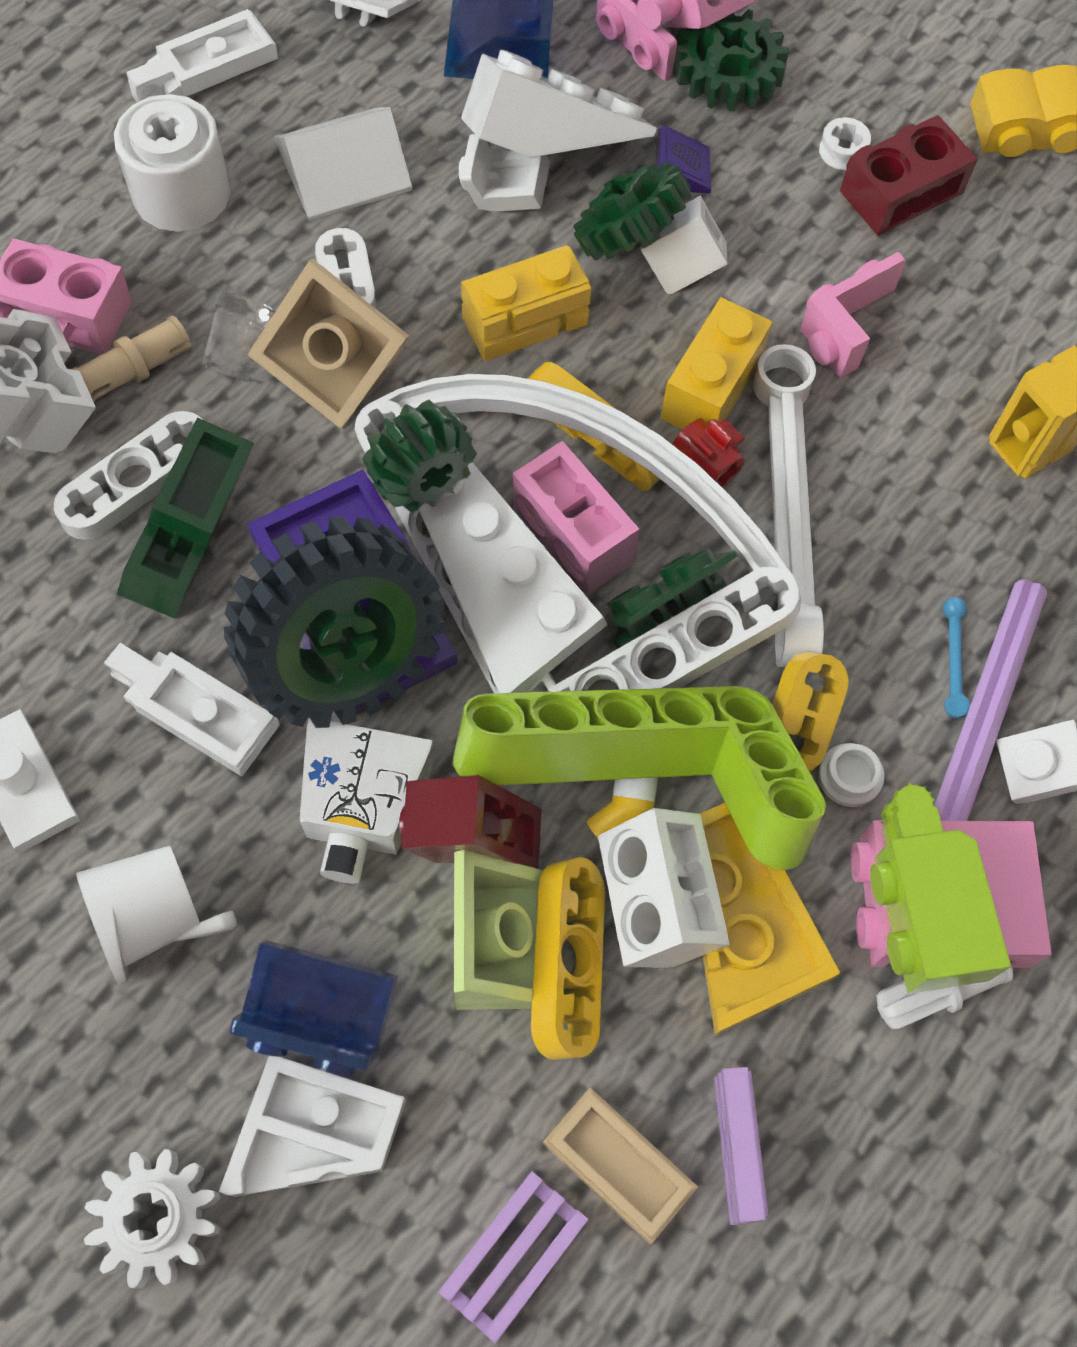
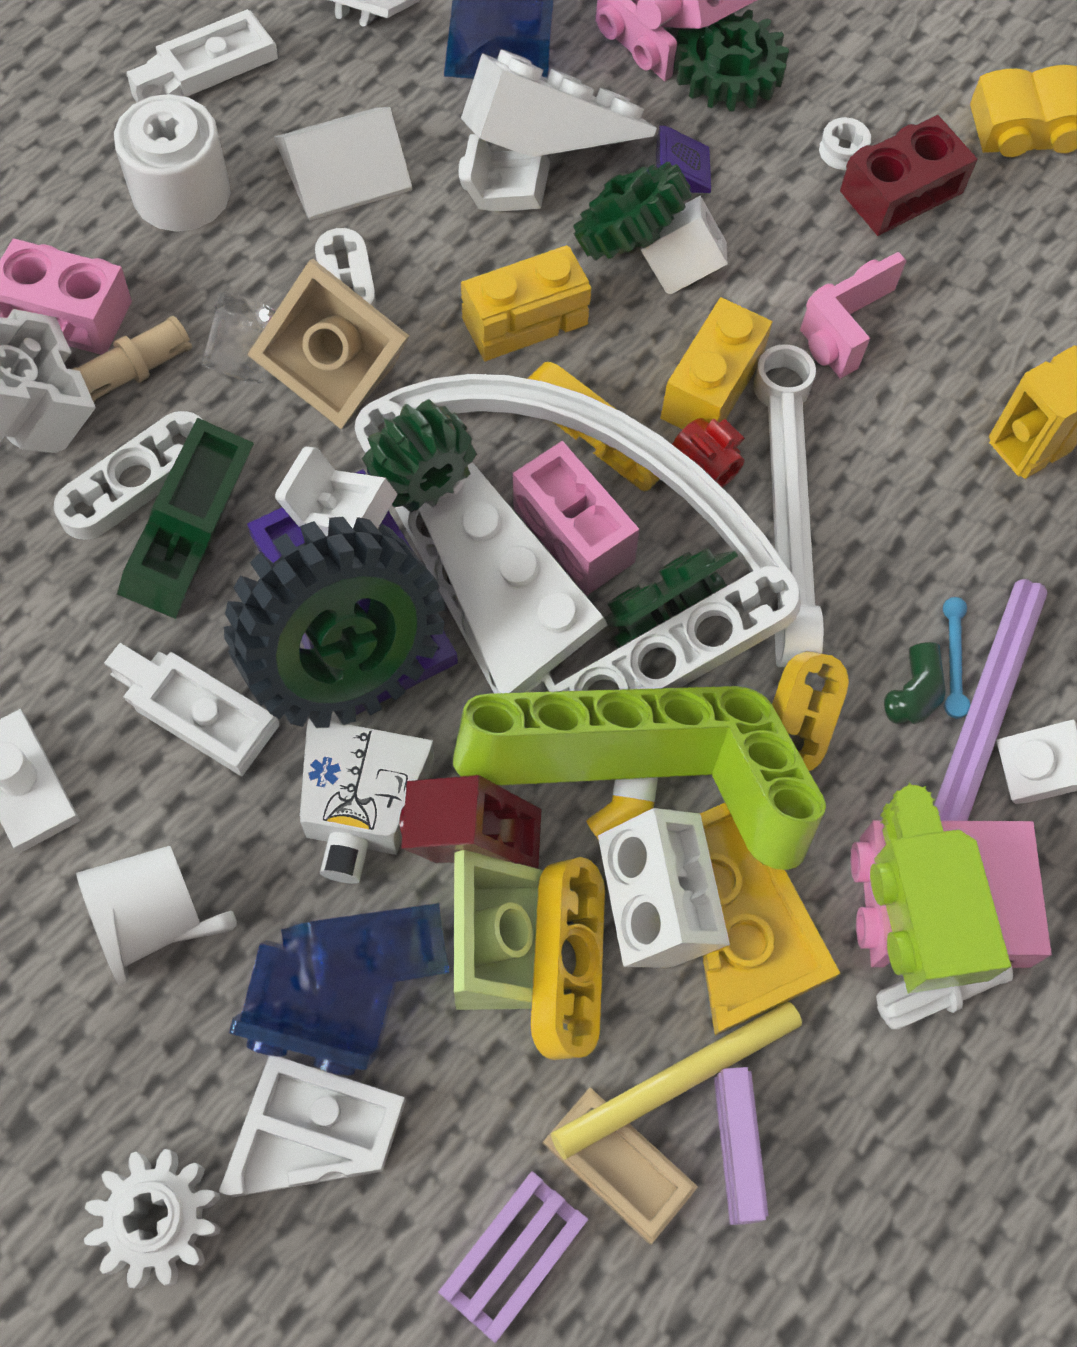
white plate [818,743,884,807] -> none
none -> white bracket [275,446,397,536]
none -> clear blue hinge [281,903,449,996]
none -> light yellow bar [551,1001,802,1160]
none -> dark green arm [884,642,946,725]

